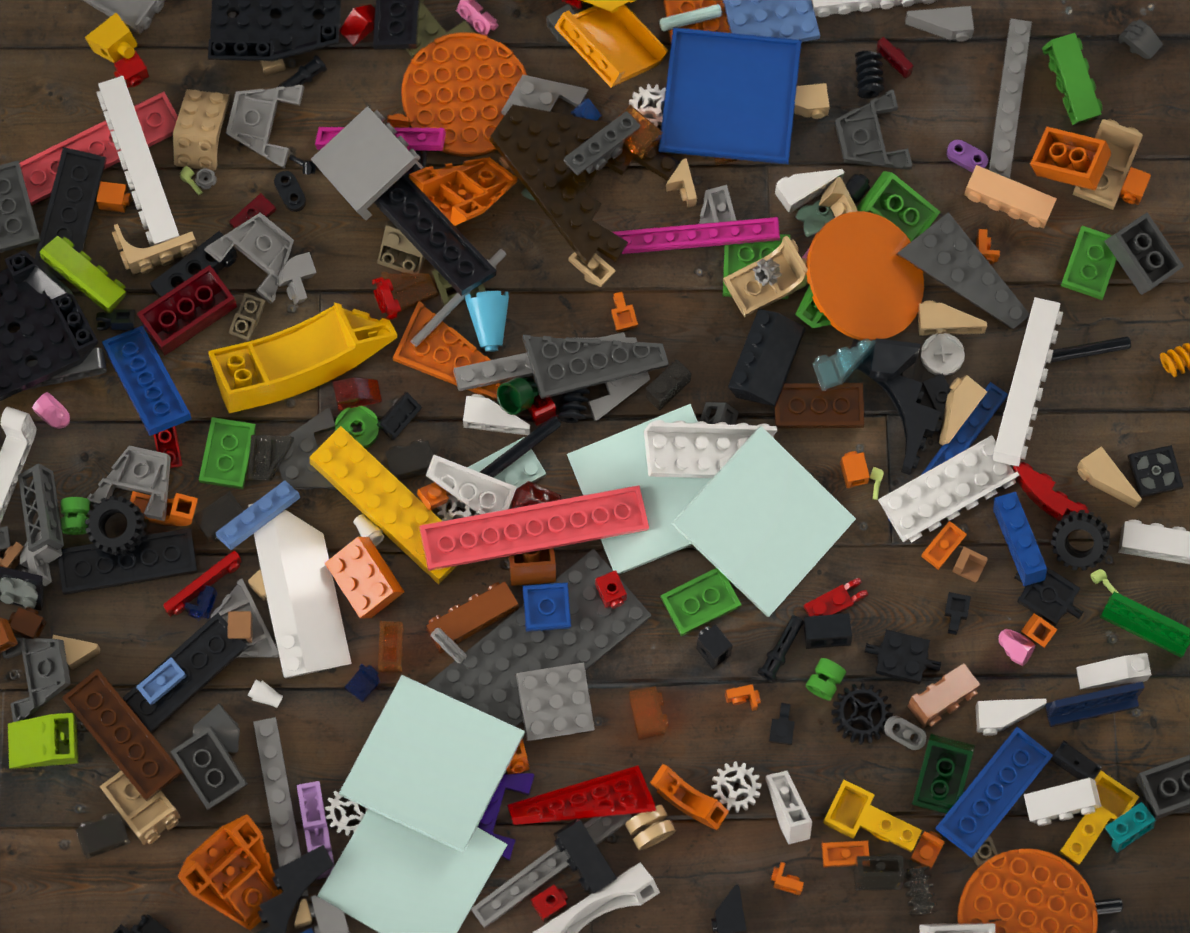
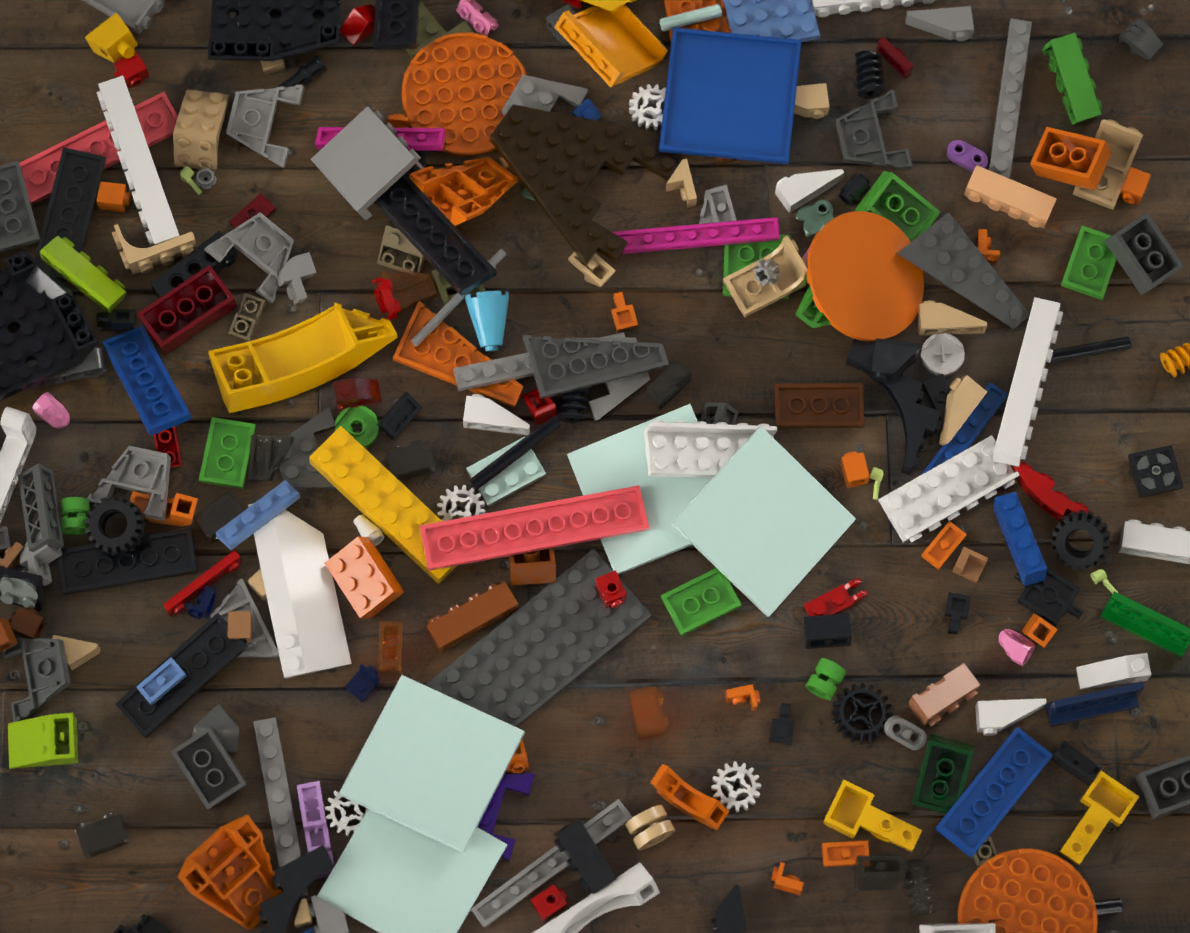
reddish brown plate [62,668,183,801] -> none
tan bracket [100,771,181,845] -> none
white cone [248,680,283,708] -> none
black plate [274,171,306,212] -> none
black hand [289,155,316,175] -> none
orange plate [417,482,452,511] -> none
white wing [426,455,517,514] -> none
light grey axle [431,628,467,663] -> none
dark green piece [497,377,539,415] -> none
red wing [507,765,656,825] -> none
clear red slope [511,481,562,509] -> none
light grey plate [516,663,595,741] -> none
blue tile [523,583,571,632] -> none
dark grey bracket [564,111,640,175] -> none
clear orange brick [613,104,663,158] -> none
black brick [696,624,733,669] -> none
black slope [728,309,806,406] -> none
black pin [757,615,804,682] -> none
white slope [766,771,812,844] -> none
clear light blue slope [812,339,875,391] -> none
tan slope [819,177,858,217] -> none
black plate [864,629,941,685] -> none
orange bracket [910,831,945,870] -> none
white brick [1024,778,1101,826] -> none
tan slope [1077,446,1142,508] -> none
teal bracket [1105,802,1156,853] -> none

